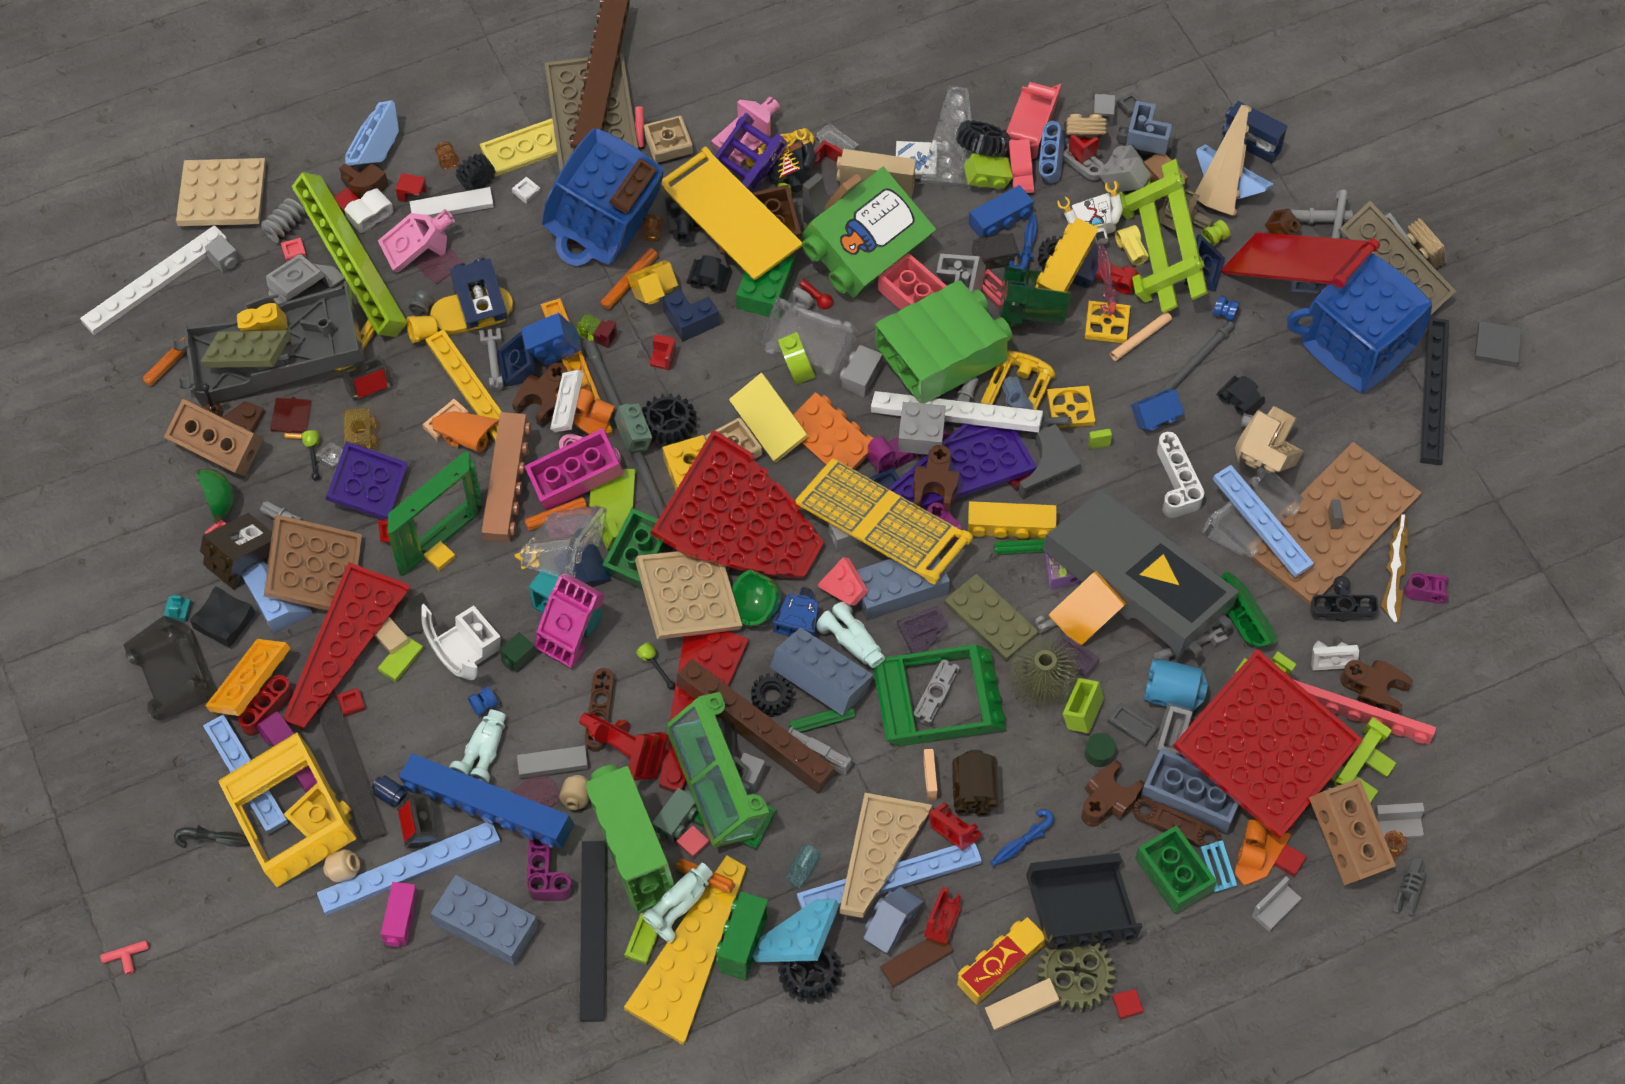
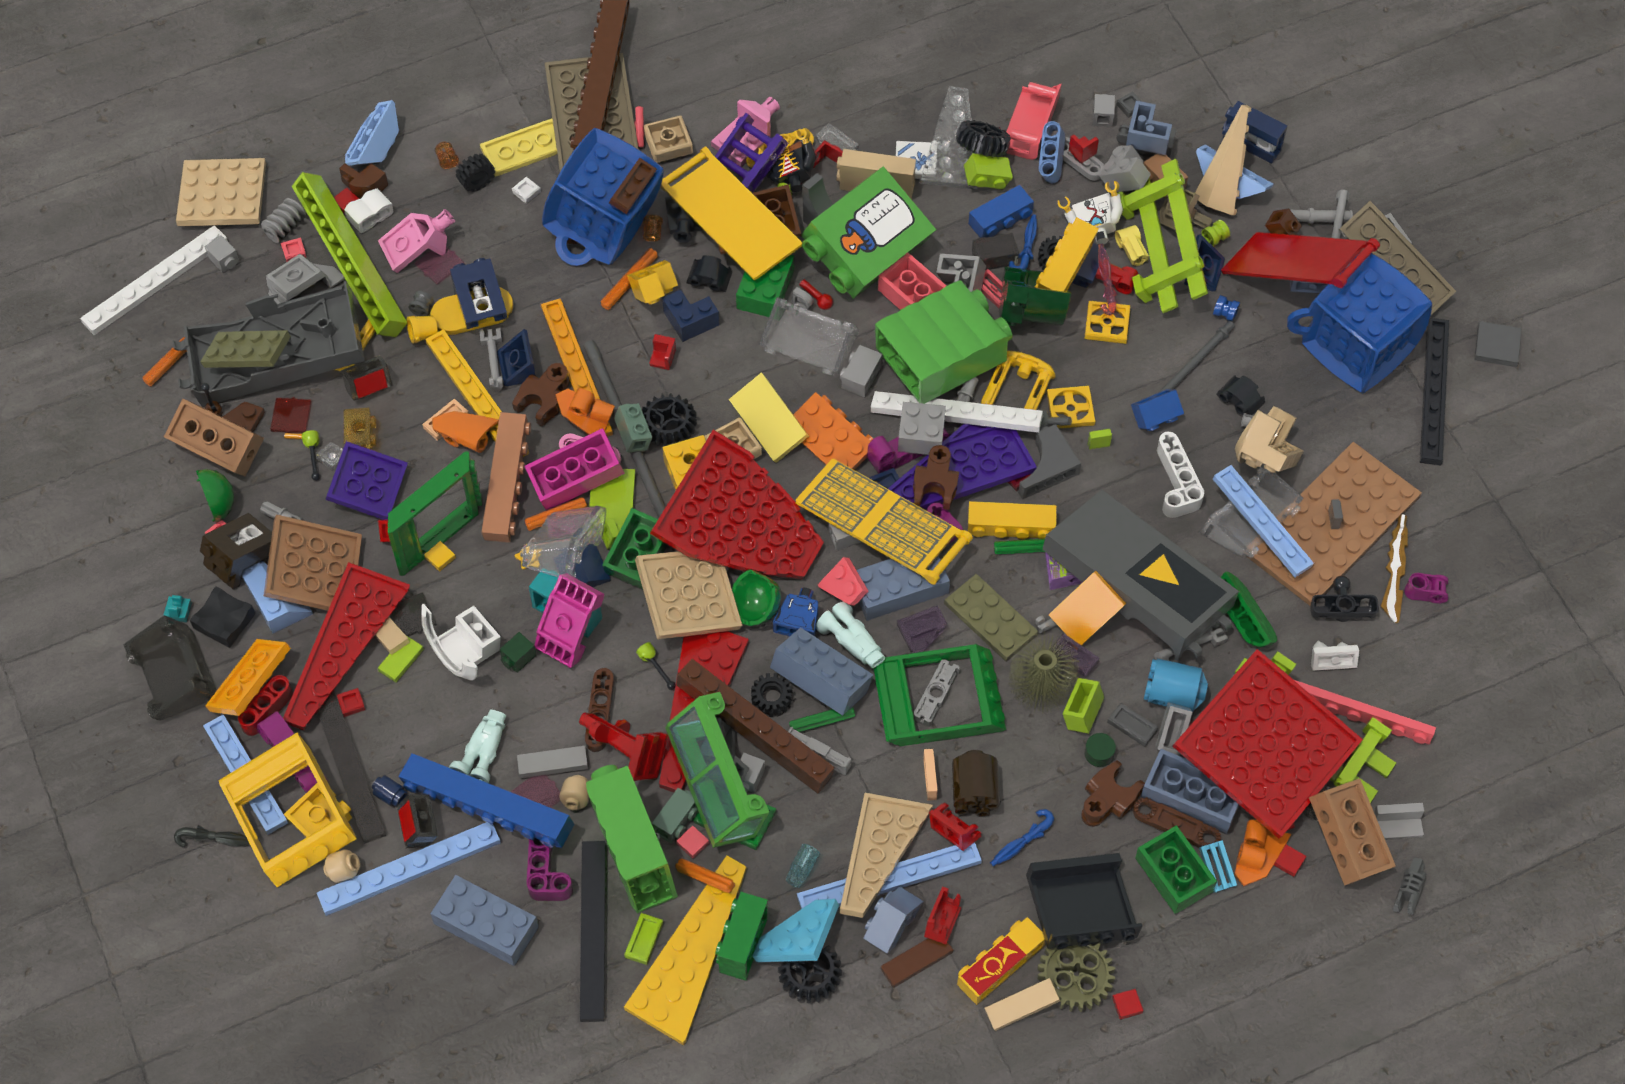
coral piece [100,940,149,975] -> none
yellow brick [237,303,288,331] -> none
dark pink brick [381,882,418,947] -> none
red panel [395,173,427,202] -> none
white tile [409,187,494,218] -> none
blue wheel [468,686,499,717] -> none
blue brick [521,312,582,366] -> none
white tile [550,370,584,432] -> none
leg [575,313,617,348] -> none
light aqua piece [642,863,713,943] -> none
lime brick [778,332,816,385] -> none
medium nougat tile [824,174,862,210] -> none
sand blue piece [1002,376,1033,410] -> none
coral piece [1009,139,1034,194] -> none
tan brick [1064,114,1107,139] -> none
light nougat piece [1110,312,1172,361] -> none
light grey panel [1252,876,1302,932] -> none
reddish brown piece [1340,660,1413,714] -> none
clear orange bush [1384,830,1407,859] -> none
tan brick [1407,218,1446,269] -> none

